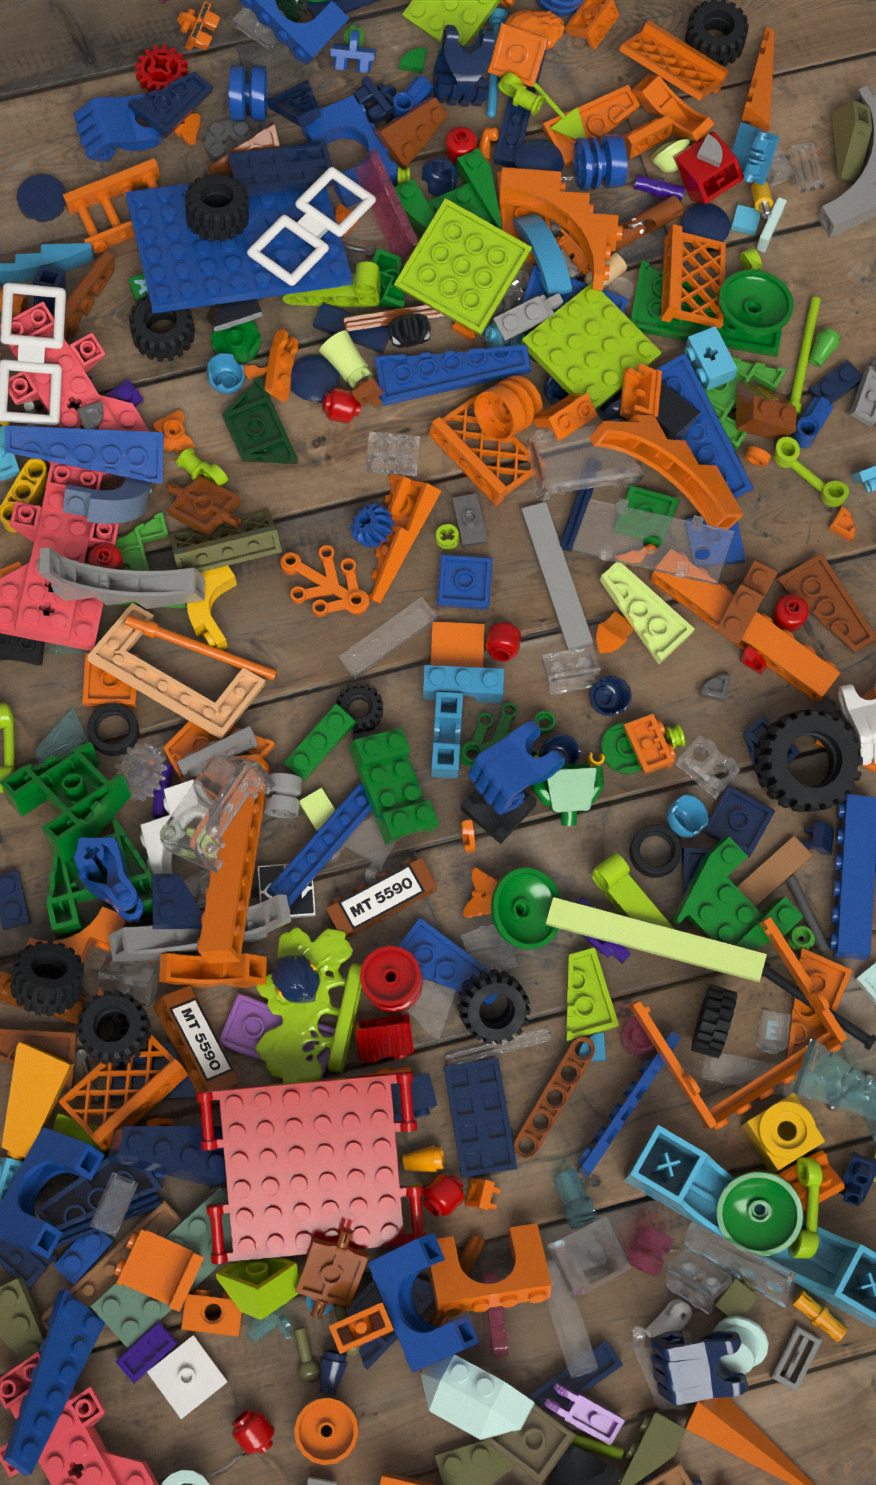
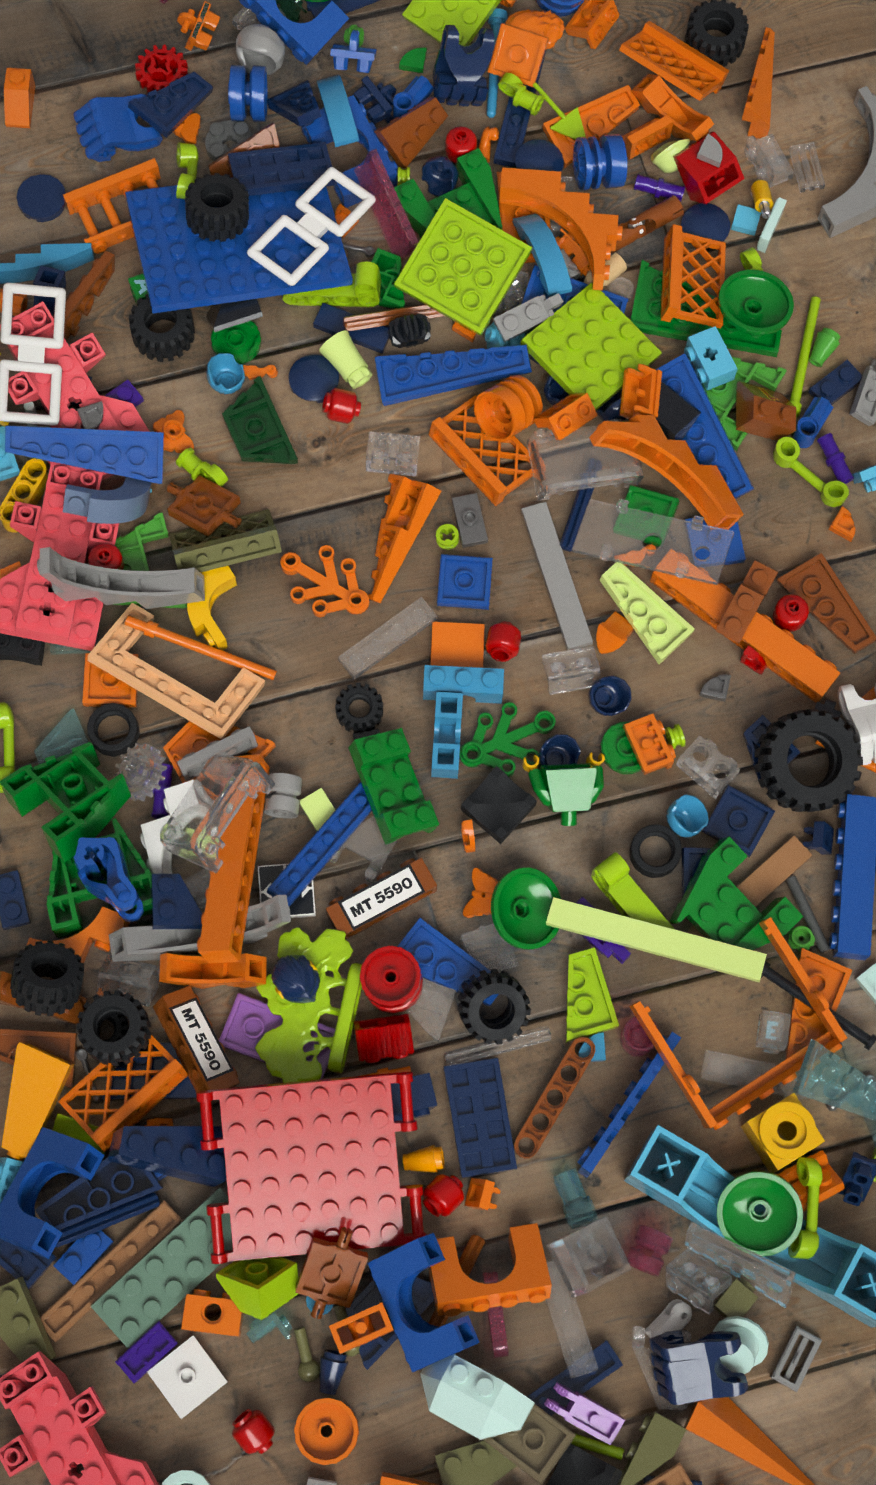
blue wing [3,1289,105,1476] -> none
clear tile [89,1172,139,1237] -> none
orange panel [113,1227,204,1312] -> none
orange hinge [264,329,299,402] -> none
green plate [284,704,357,781] -> none
blue gear [350,503,395,548] -> none
dark orange plate [351,377,384,408] -> none
blue piece [468,721,565,815] -> none
black tyre [691,984,737,1059] -> none
dark azure hinge [732,122,780,185] -> none
orange tile [744,446,771,467] -> none
light orange pin [792,1290,848,1342] -> none
olive slope [831,100,872,185] -> none
none -> orange slope [4,68,36,128]
none -> lime piece [176,142,199,199]
none -> light grey piece [236,23,285,75]
none -> dark azure slope [316,75,359,147]
none -> dark purple pin [817,433,854,484]

